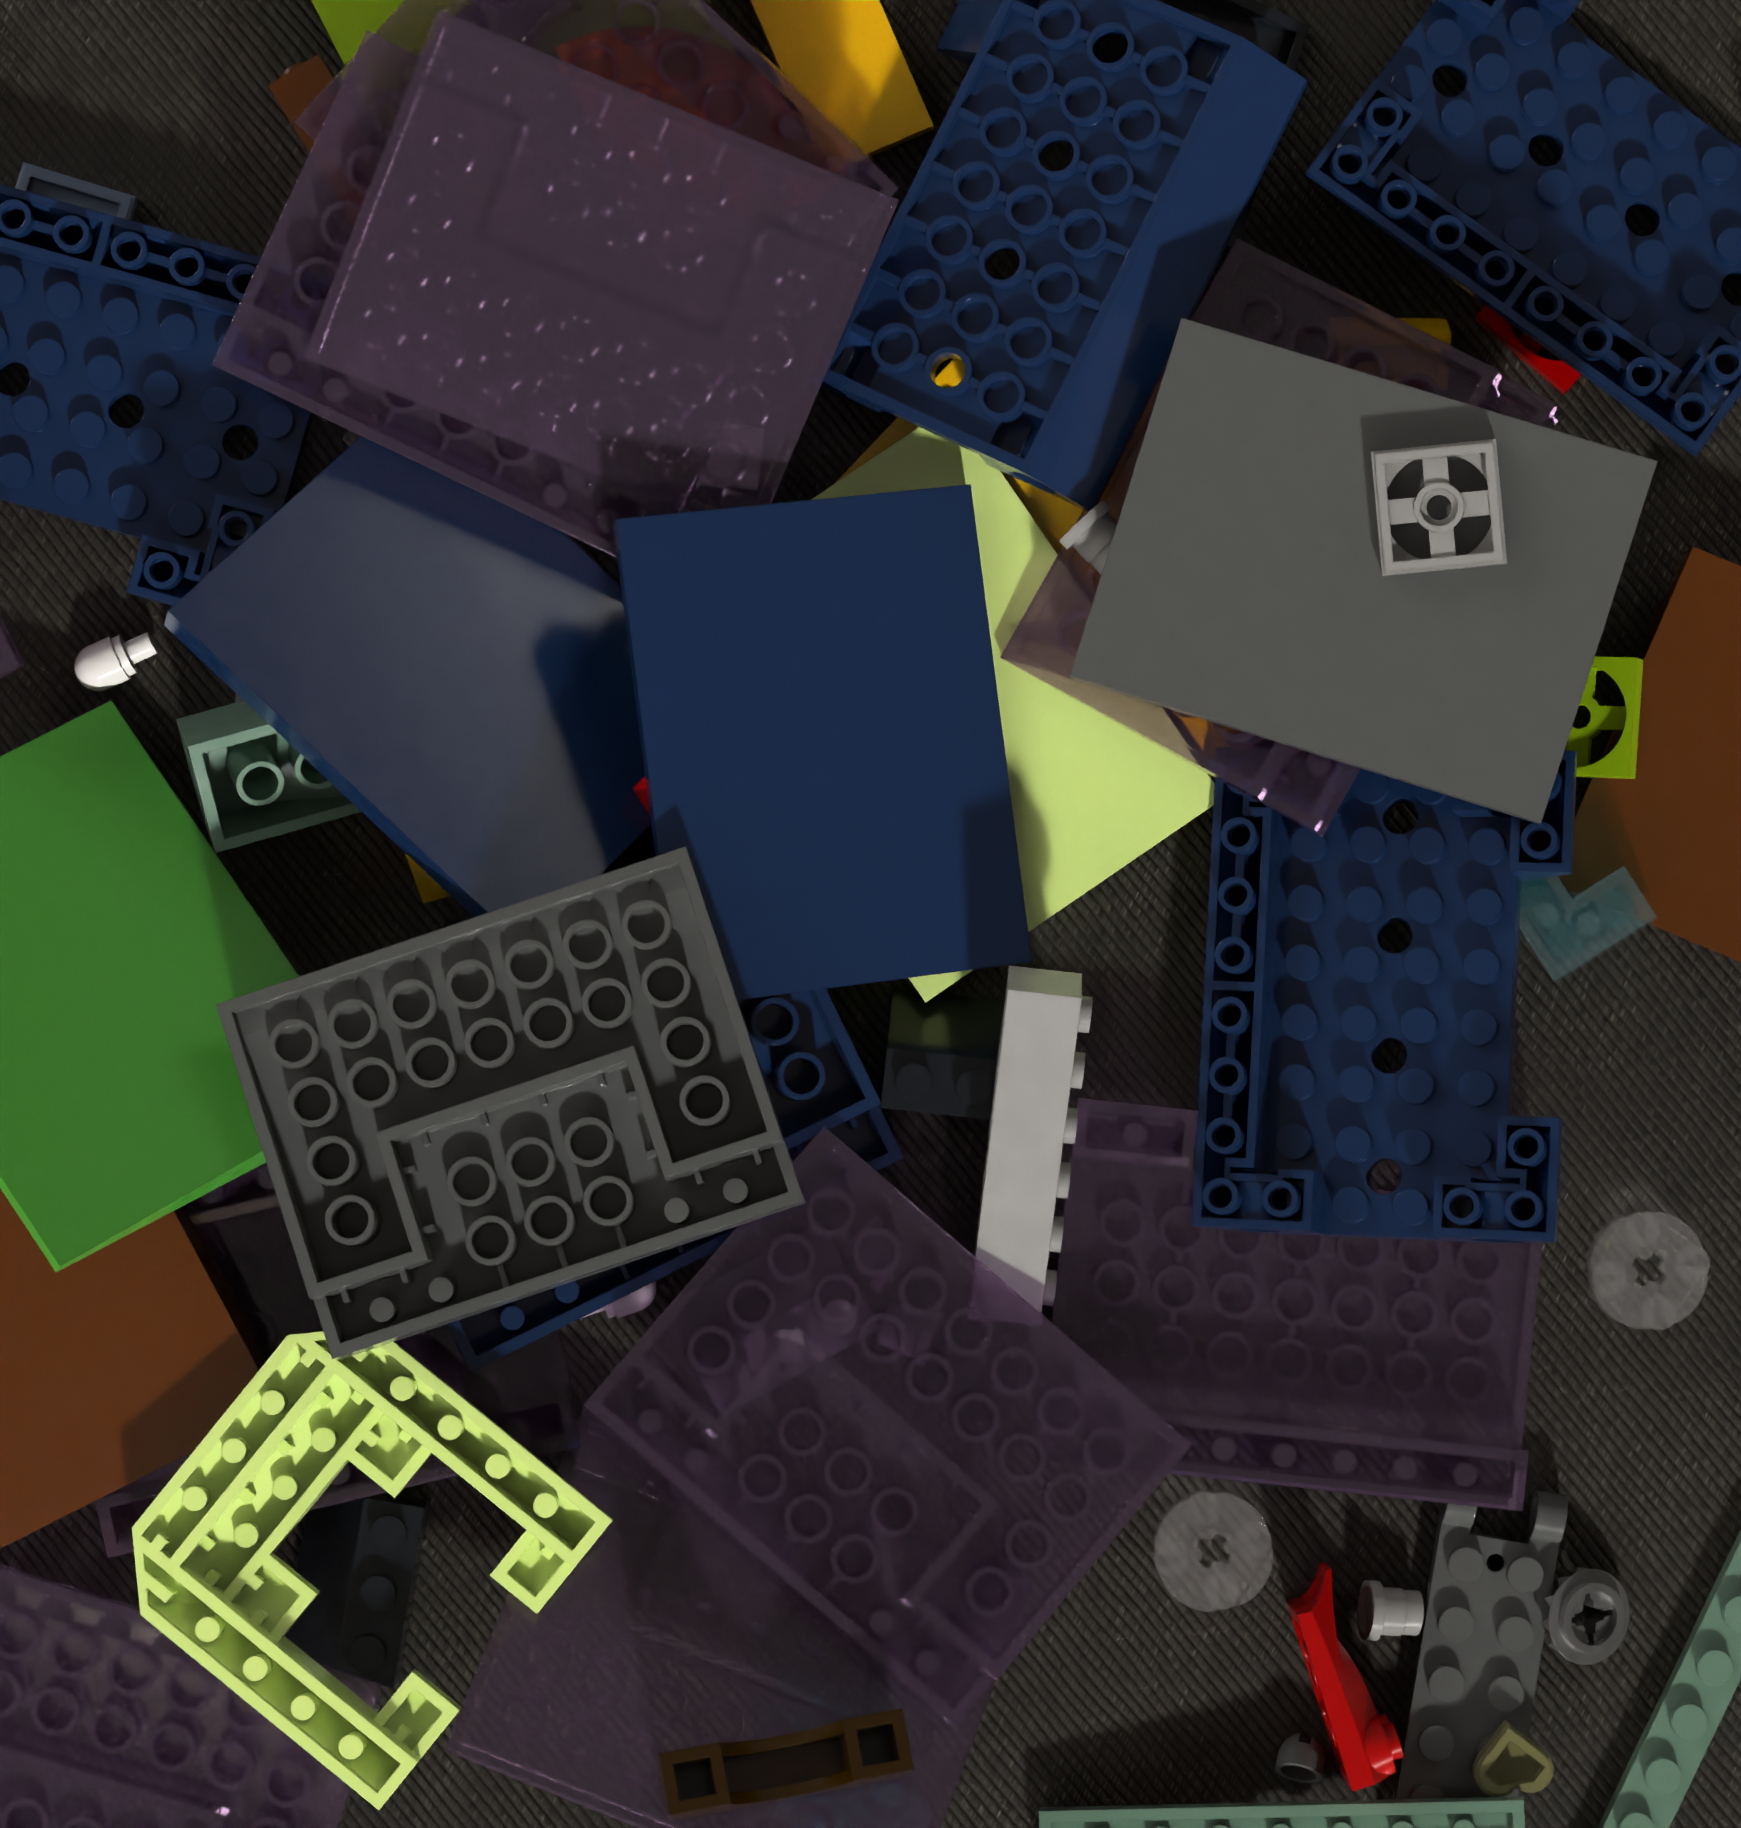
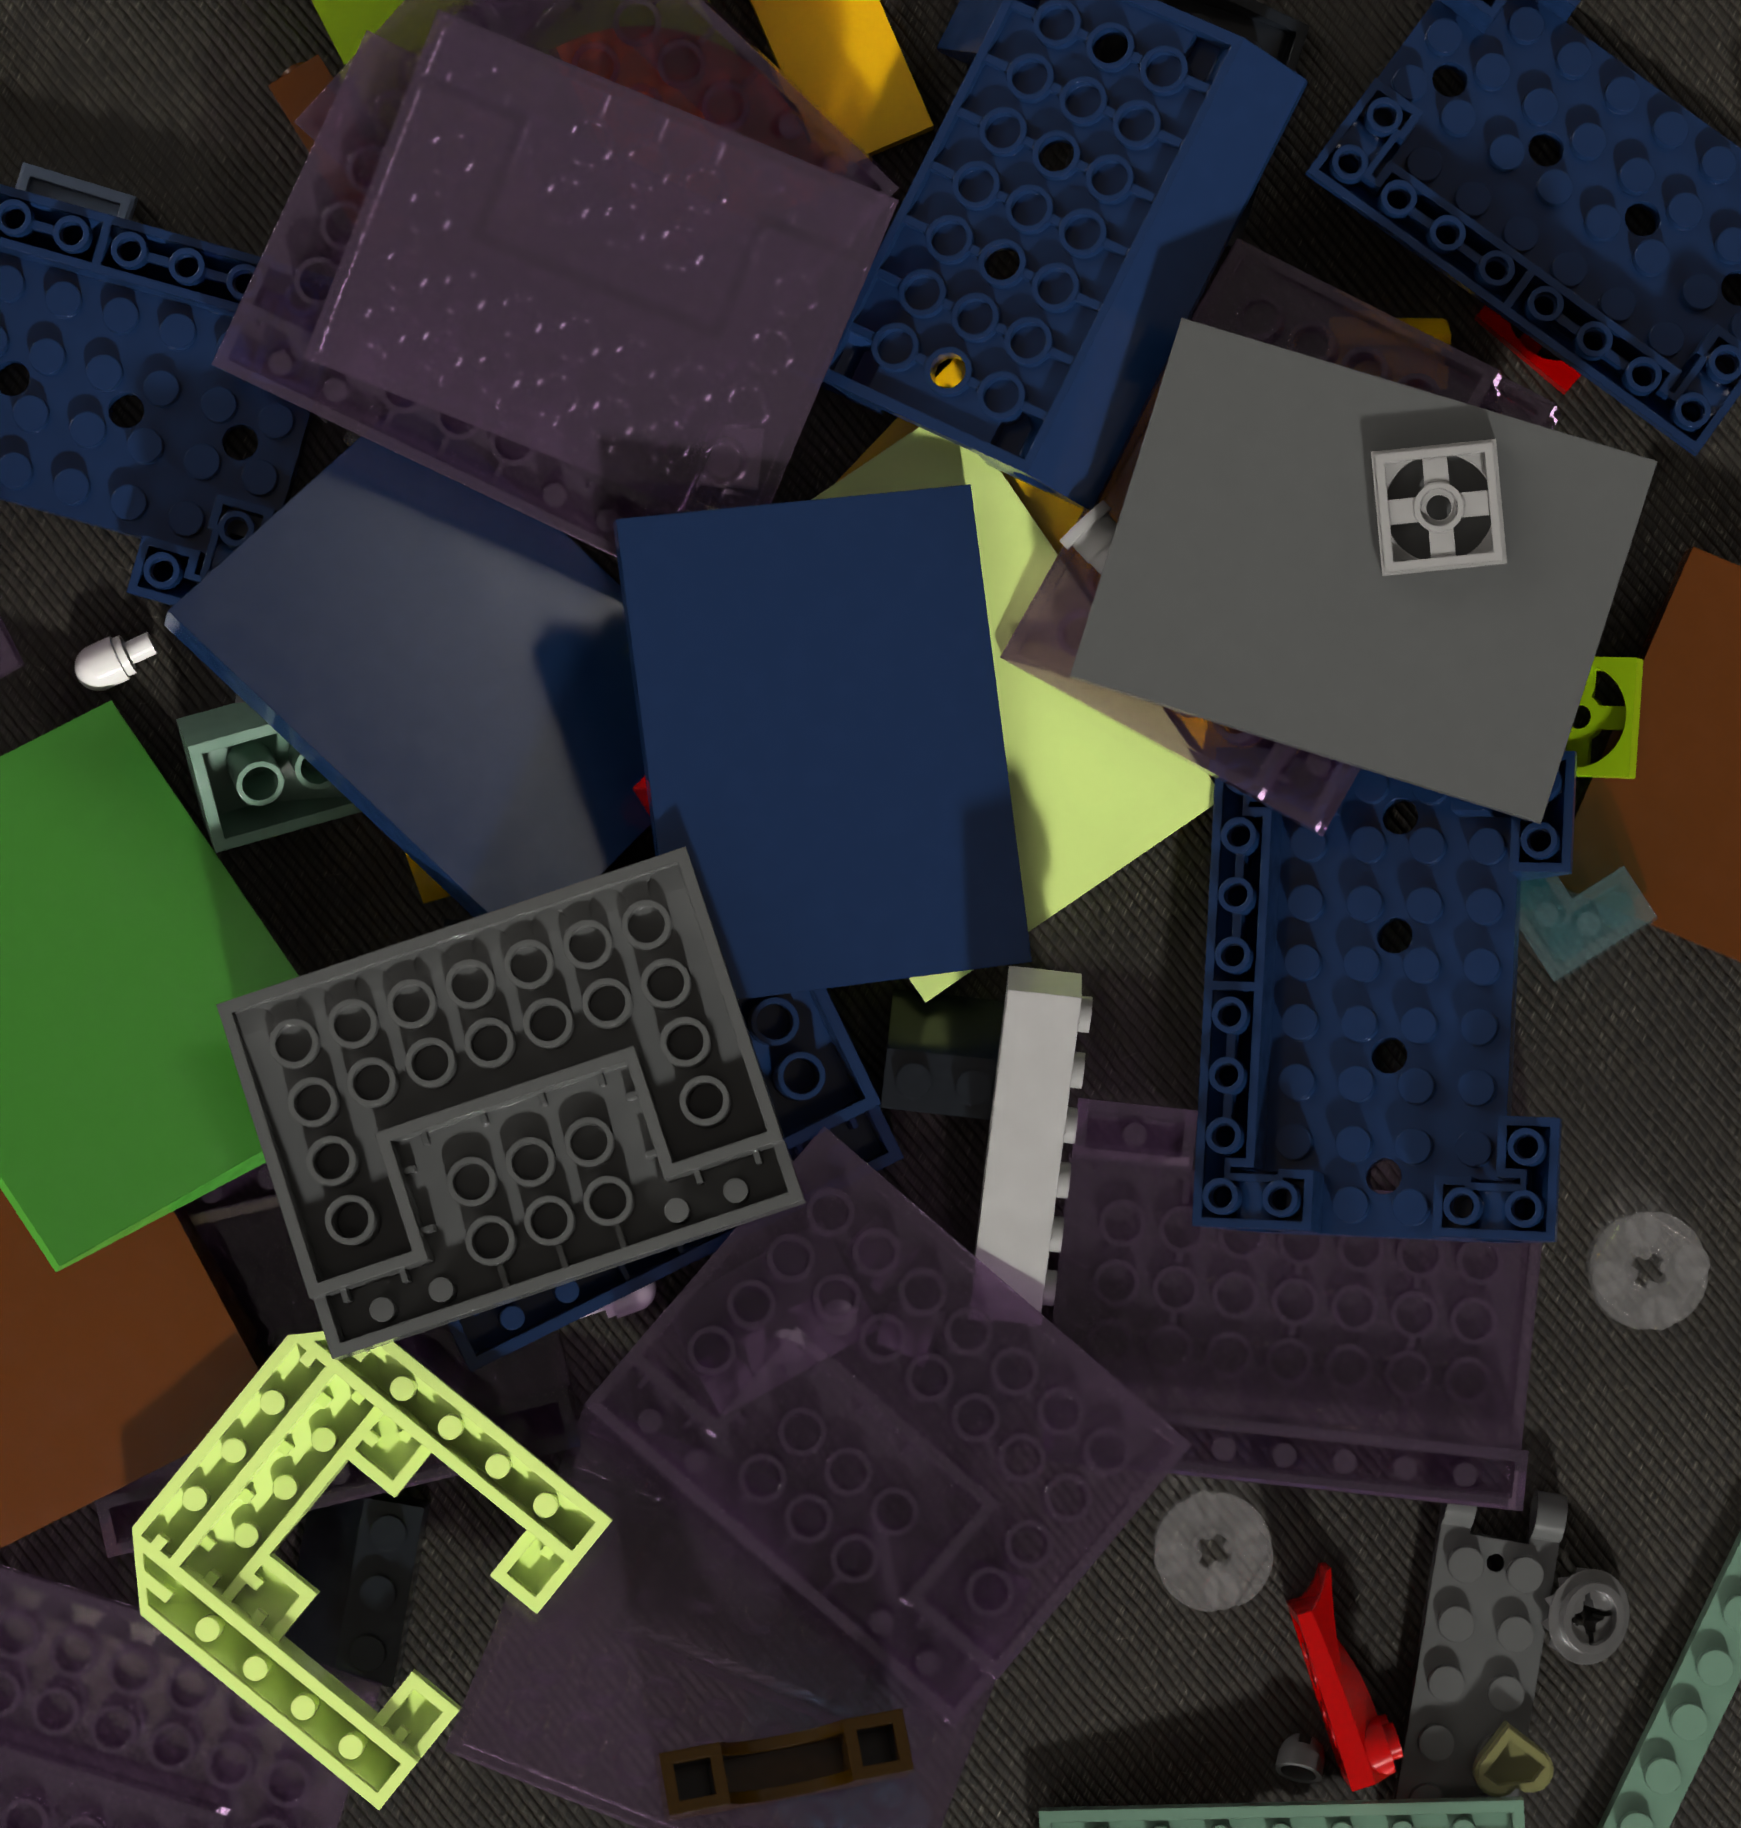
light grey piece [1357,1580,1424,1641] -> none

